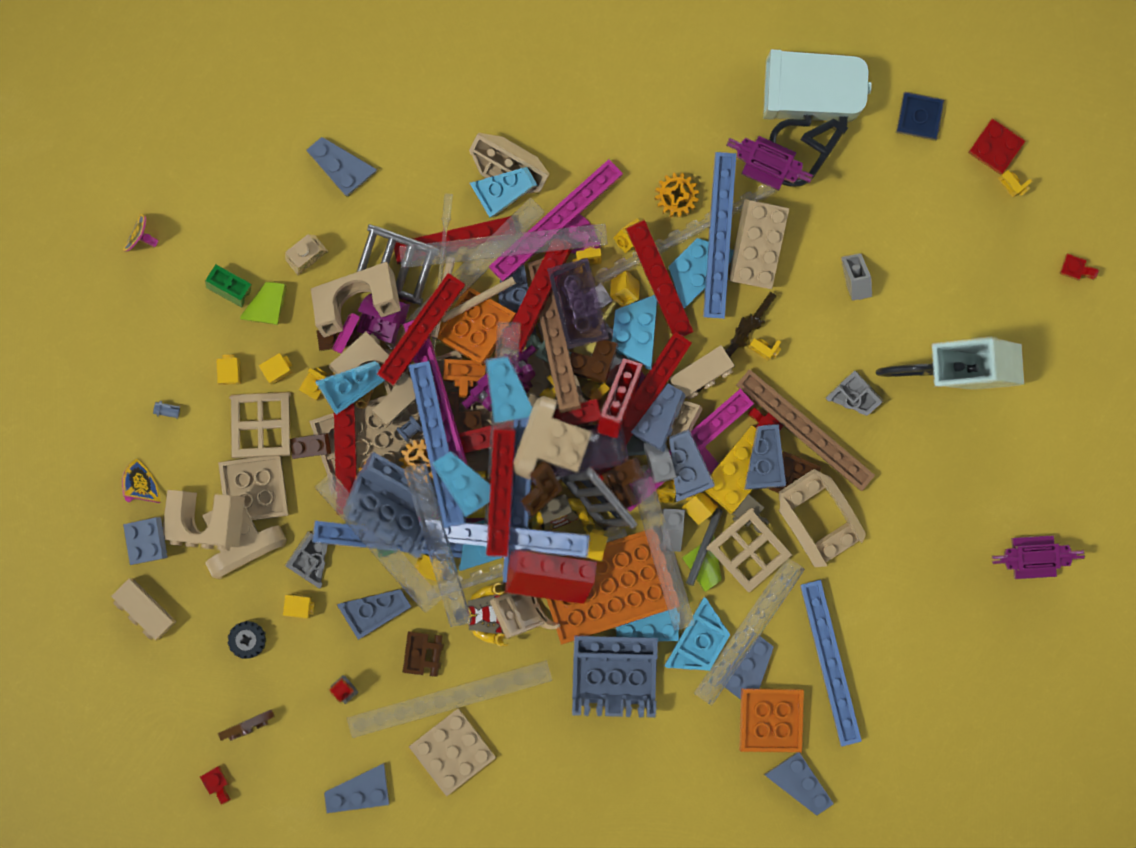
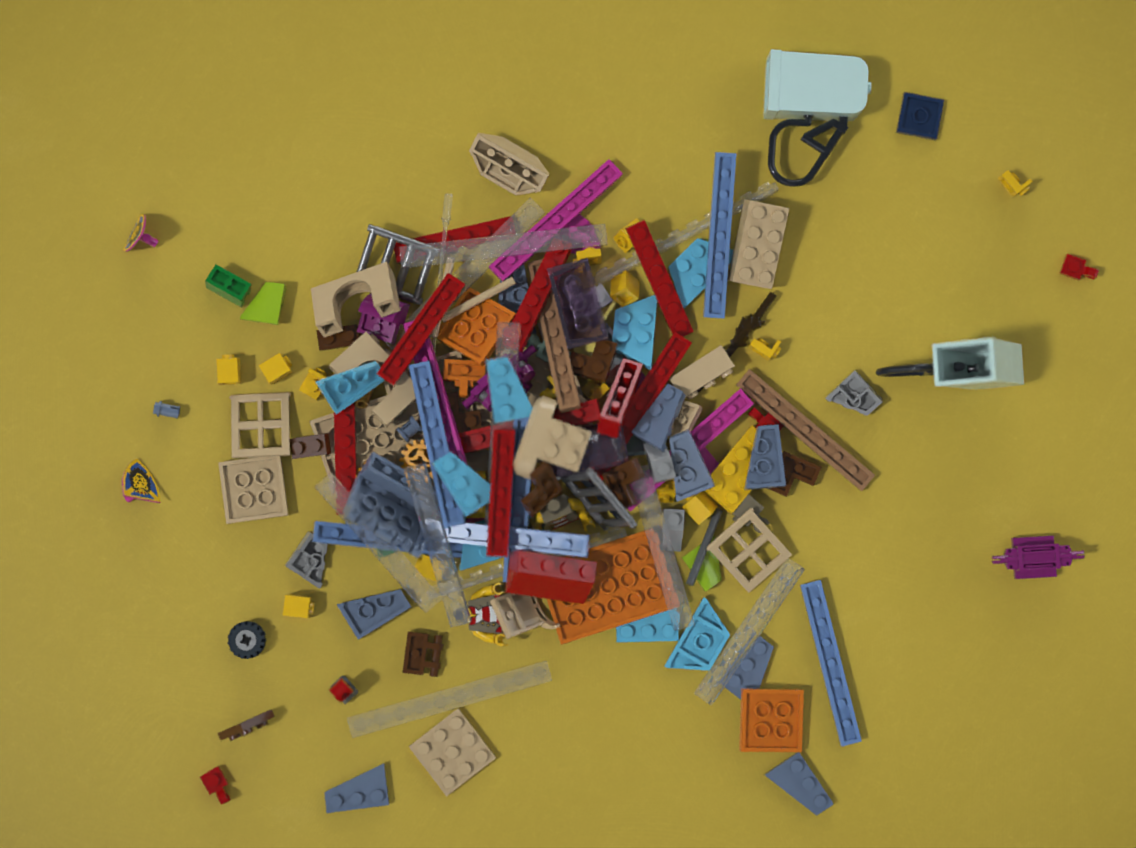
tan brick [111,578,176,640] -> none
sand blue plate [123,517,168,565] -> none
tan arch [163,490,245,551] -> none
tan piece [202,505,287,580] -> none
tan torso [285,234,328,275] -> none
sand blue wing [307,137,377,197] -> none
dark pink tile [332,313,360,354] -> none
medium azure wing [470,167,537,218] -> none
sand blue slope [572,636,658,718] -> none
yellow brick [586,529,608,561] -> none
light orange gear [655,173,699,218] -> none
magenta piece [726,136,813,191] -> none
tan wedge [779,469,866,567] -> none
light grey slope [841,253,872,301] -> none
red plate [968,118,1025,175] -> none

